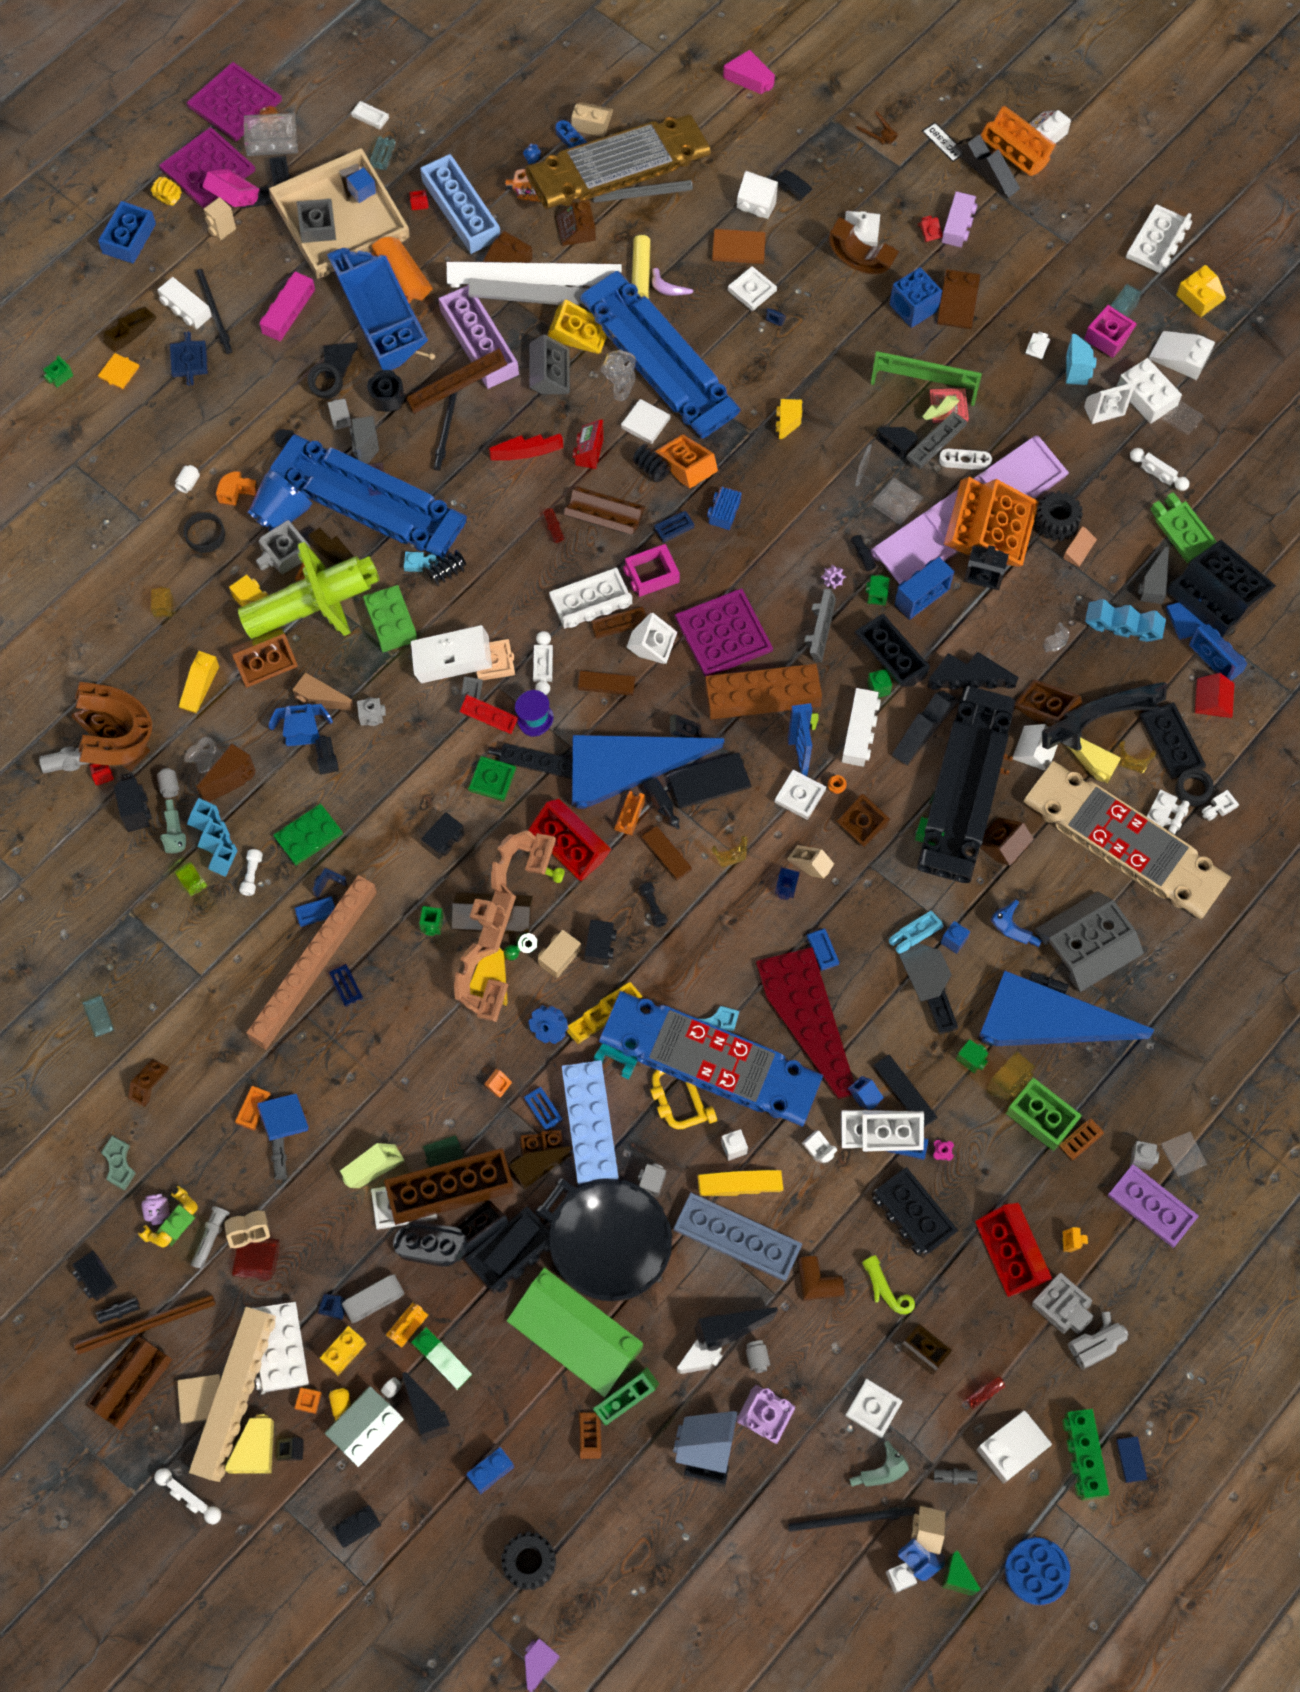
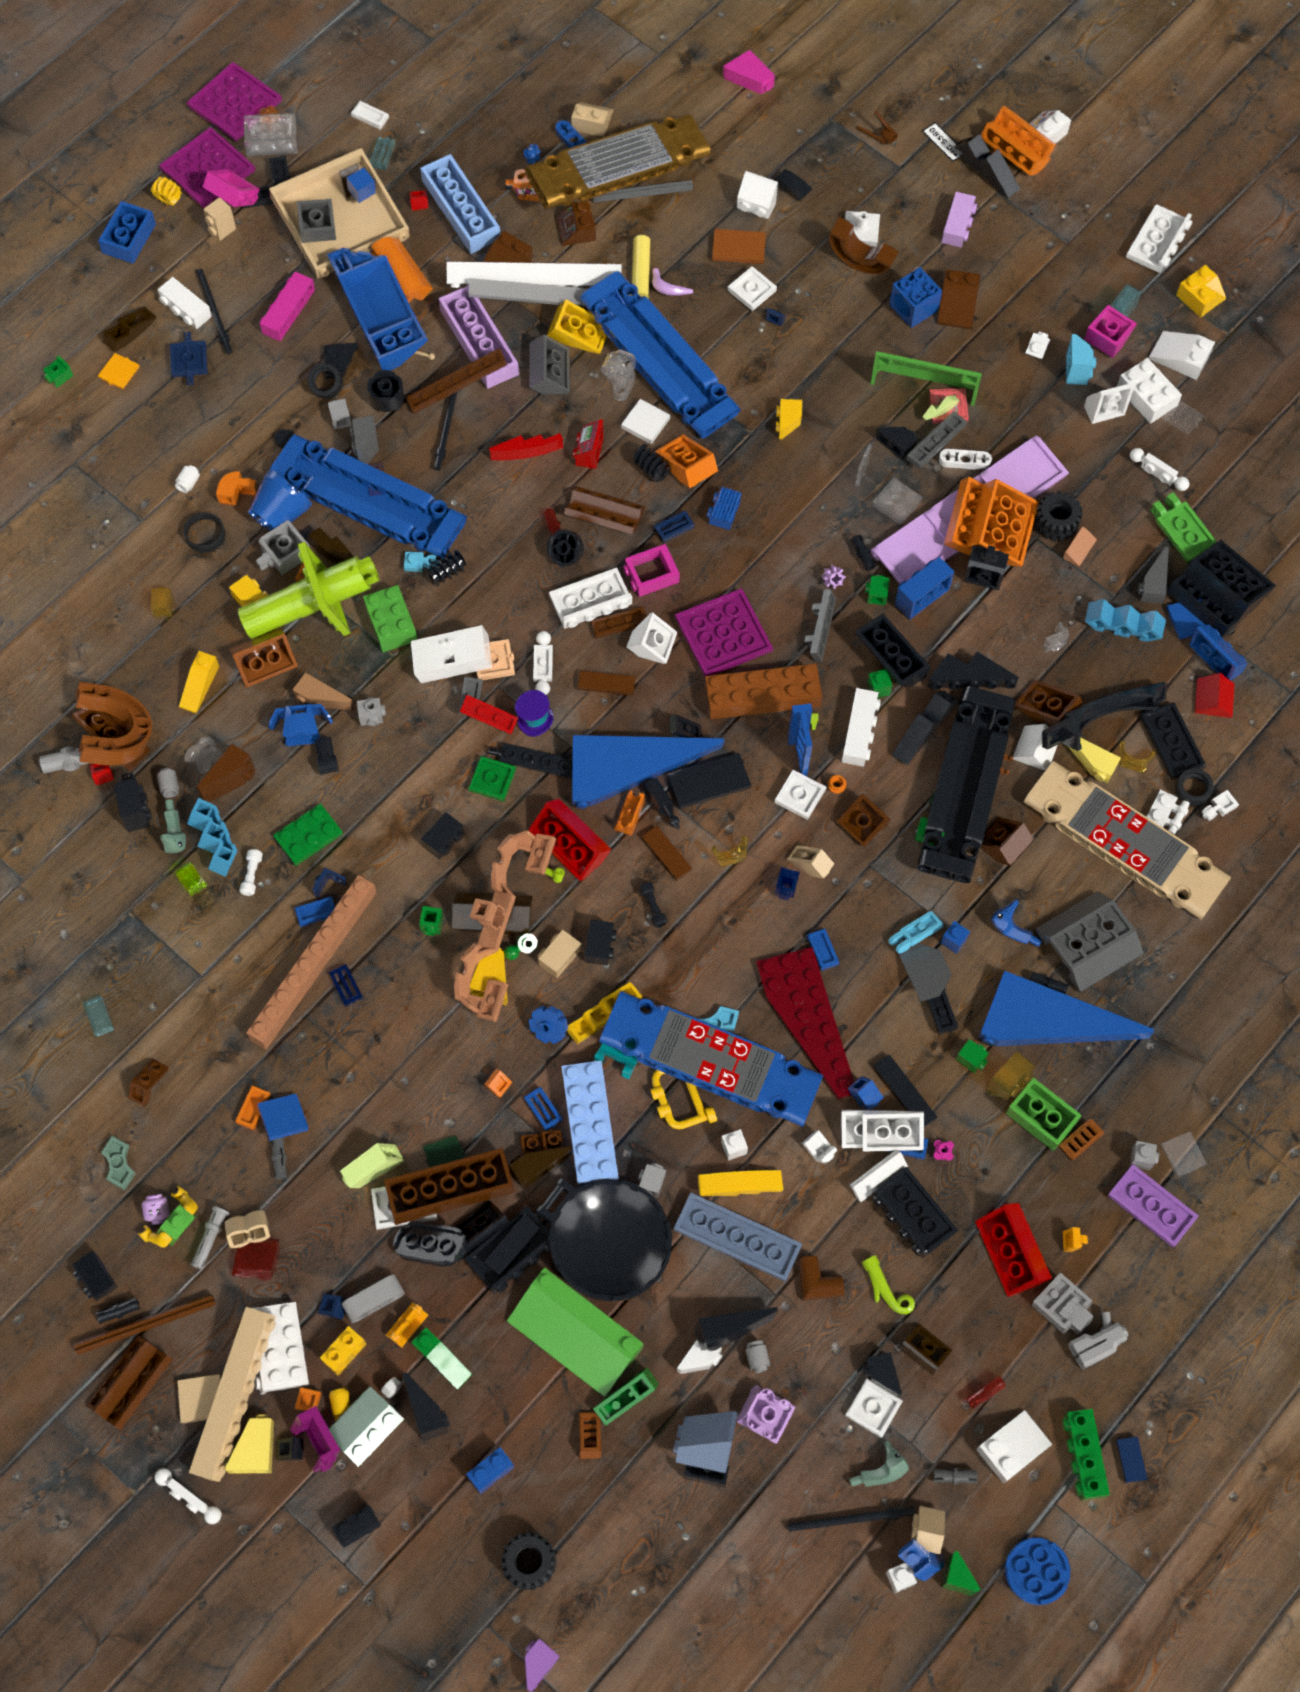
red bracket [917,216,943,242] -> none
none -> magenta panel [290,1406,340,1473]
none -> black cylinder [547,530,584,566]
none -> white tile [850,1149,908,1202]
none -> black slope [863,1352,902,1398]

